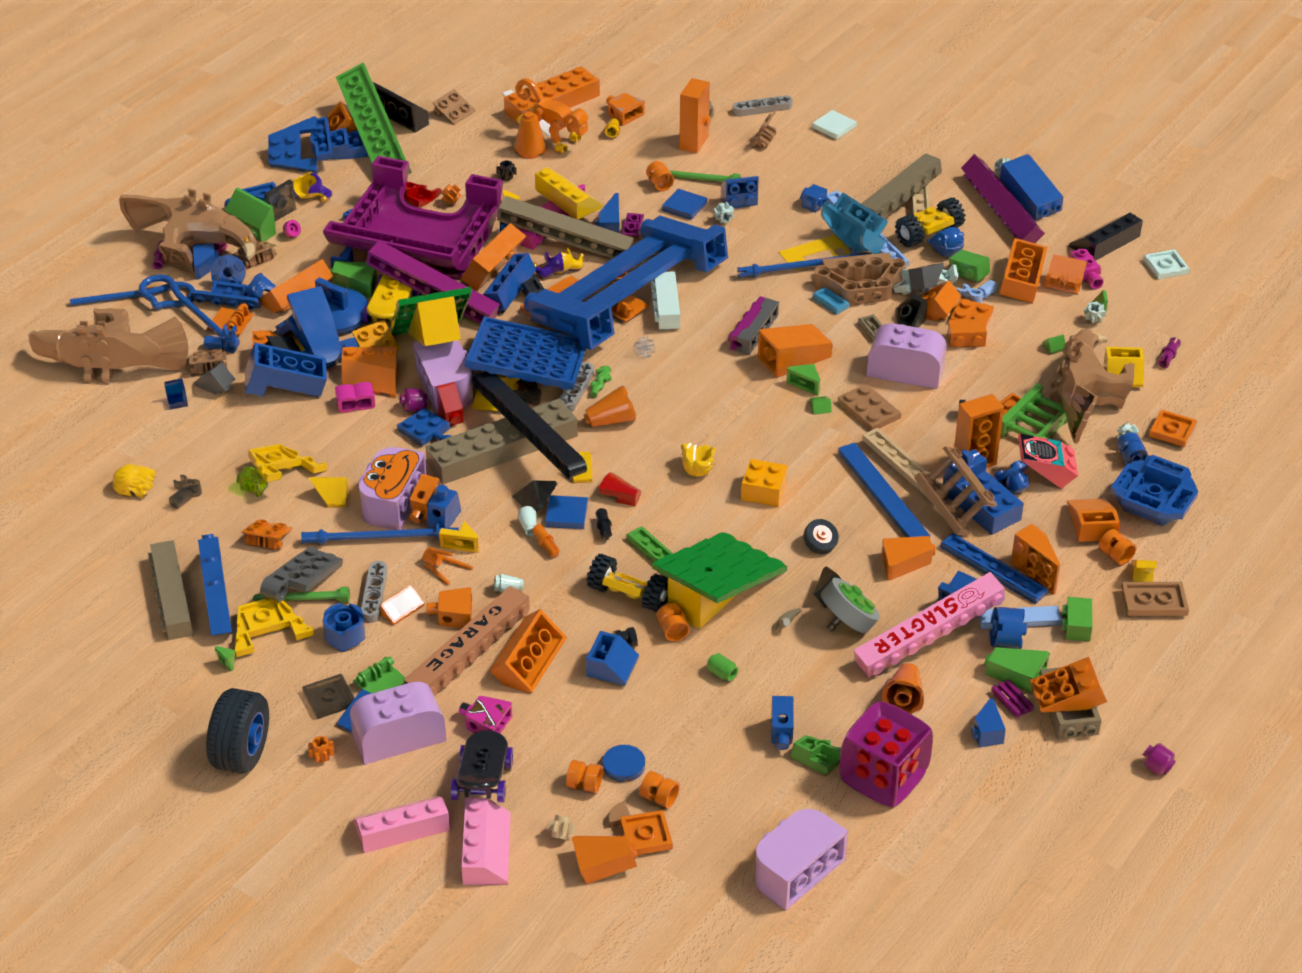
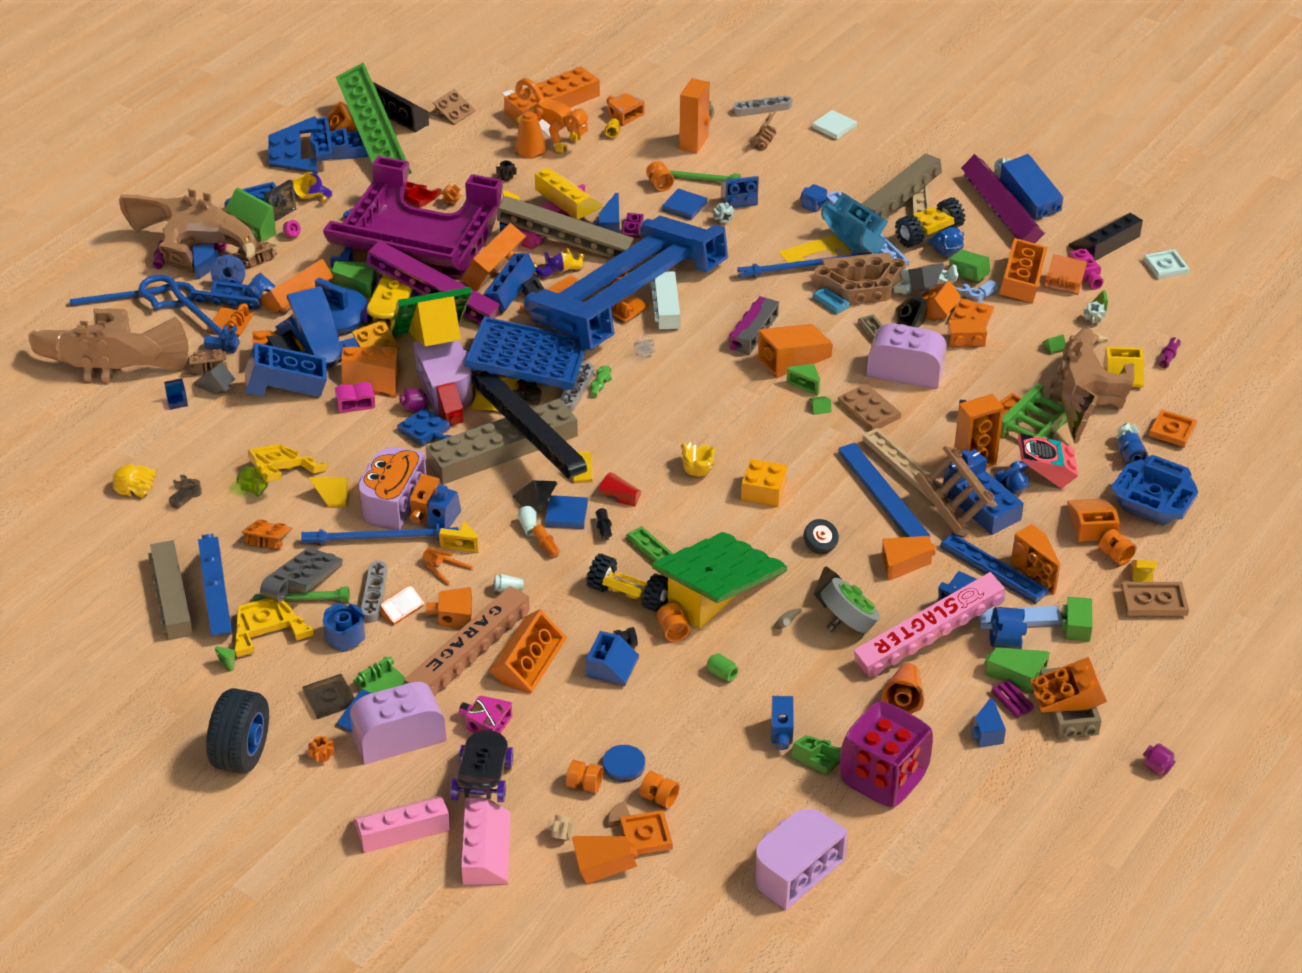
orange cone [583,385,636,427] -> none

